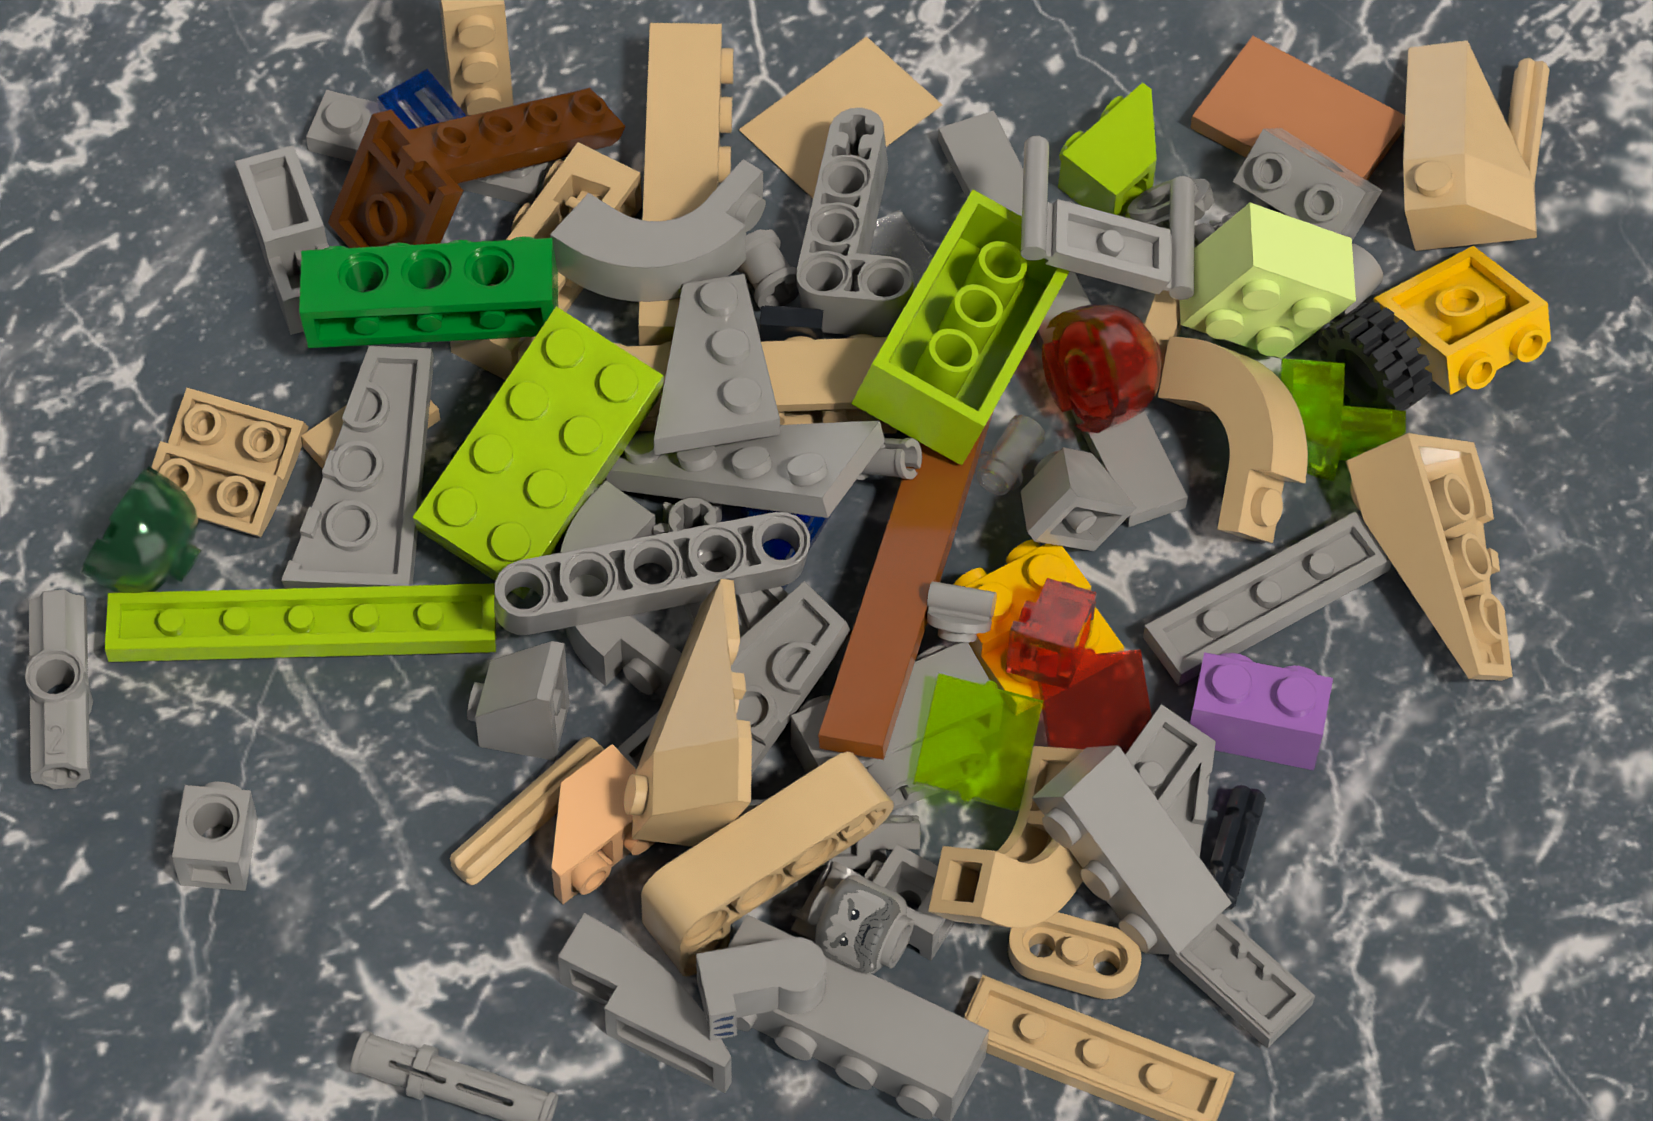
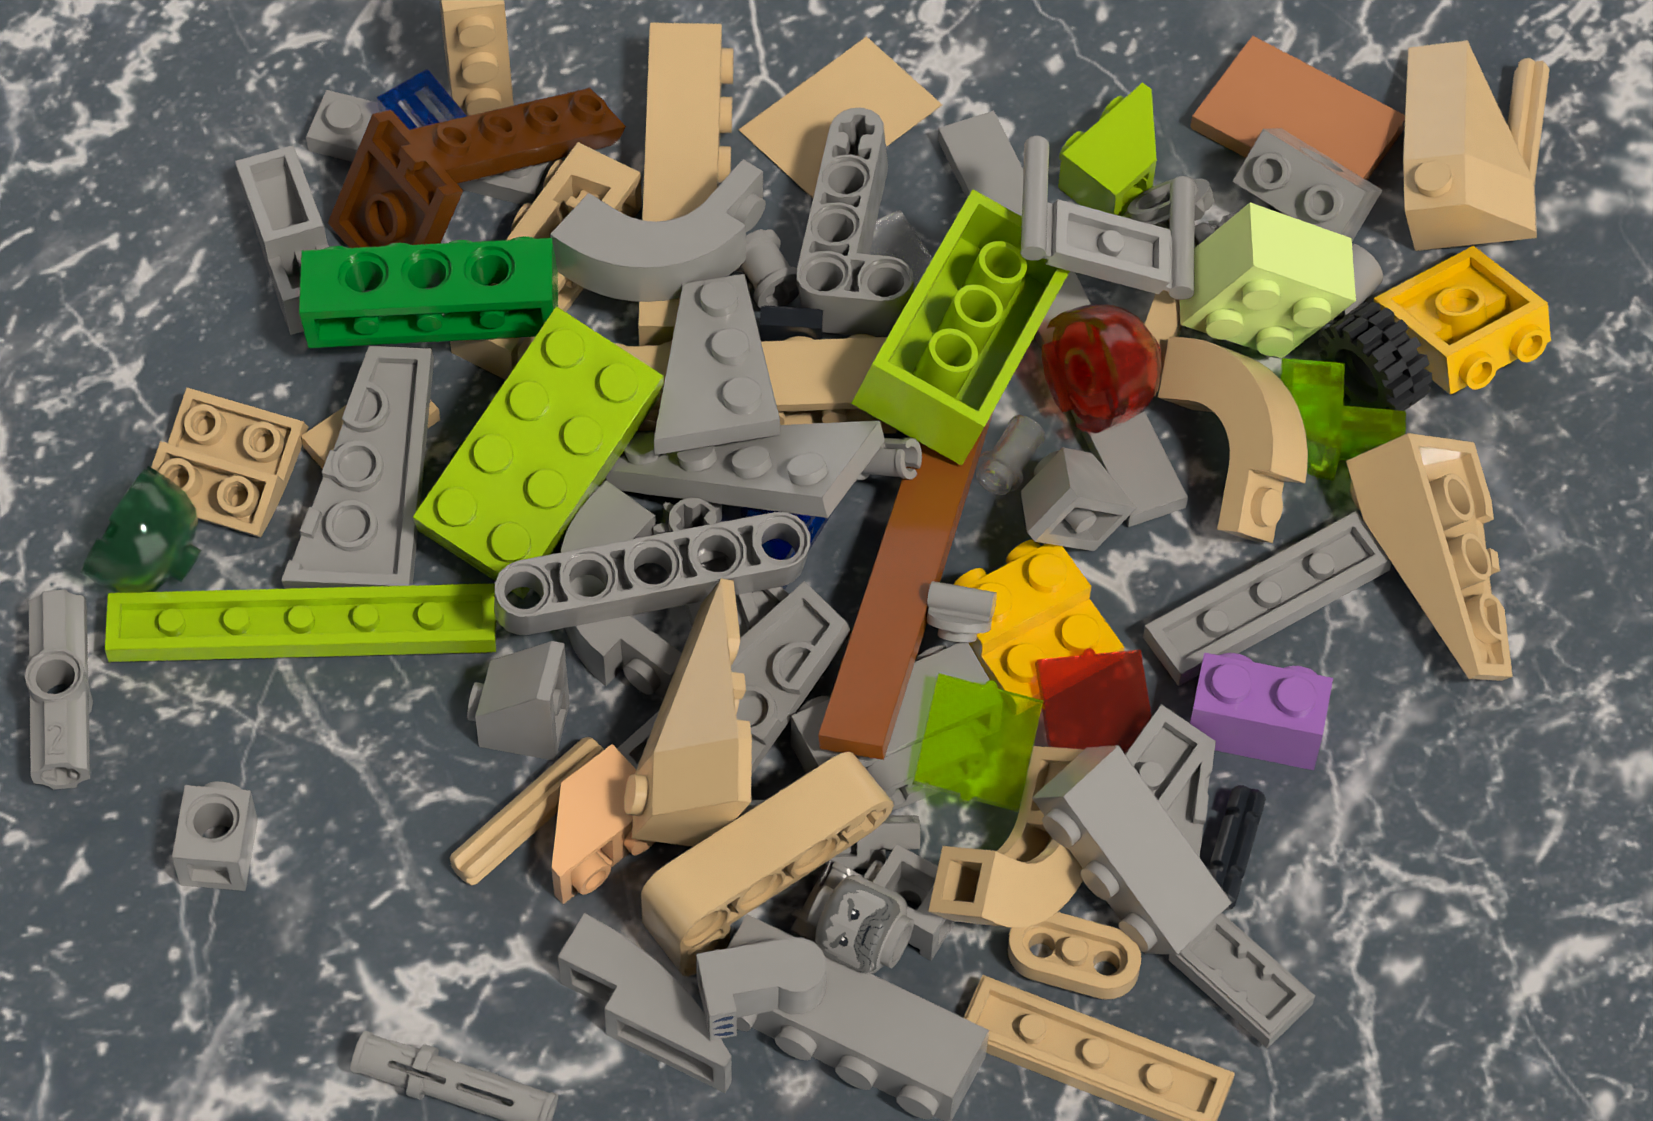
clear red brick [1006,578,1097,690] -> none

